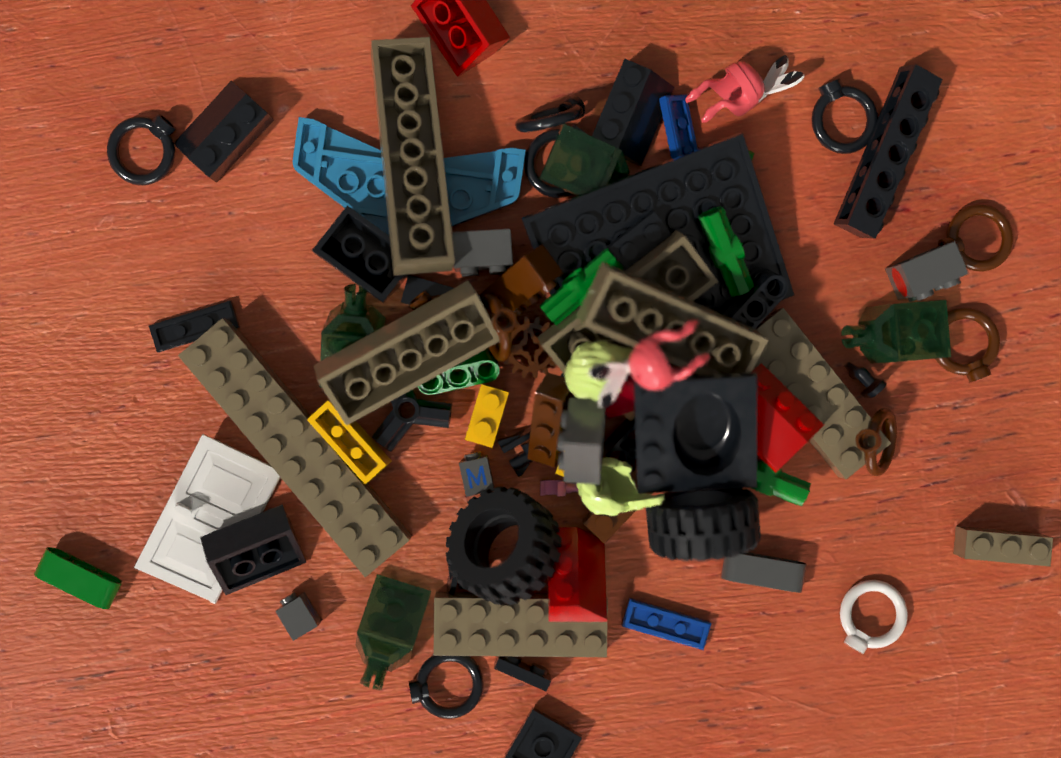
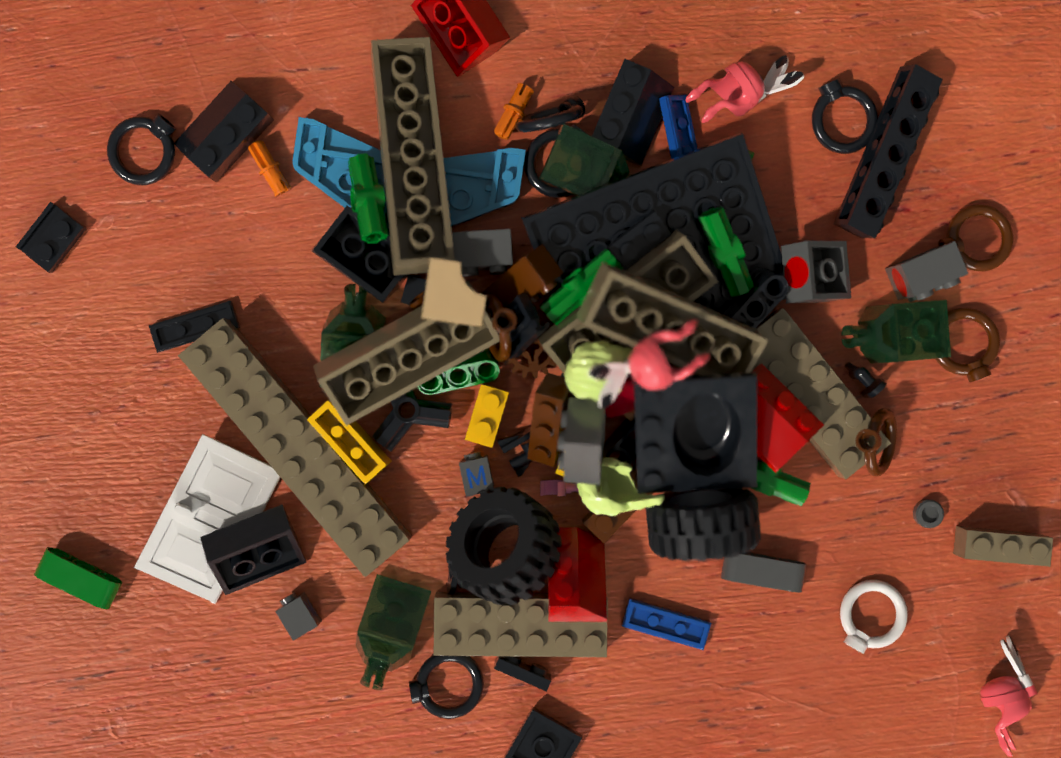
none -> black plate [16,202,87,273]
none -> orange axle [248,140,291,197]
none -> green piece [348,153,388,243]
none -> tan tile [422,258,486,327]
none -> orange axle [494,83,534,140]
none -> black plate [497,293,546,359]
none -> dark grey brick [781,241,851,304]
none -> dark grey tile [913,499,944,528]
none -> coral hair [980,635,1038,757]

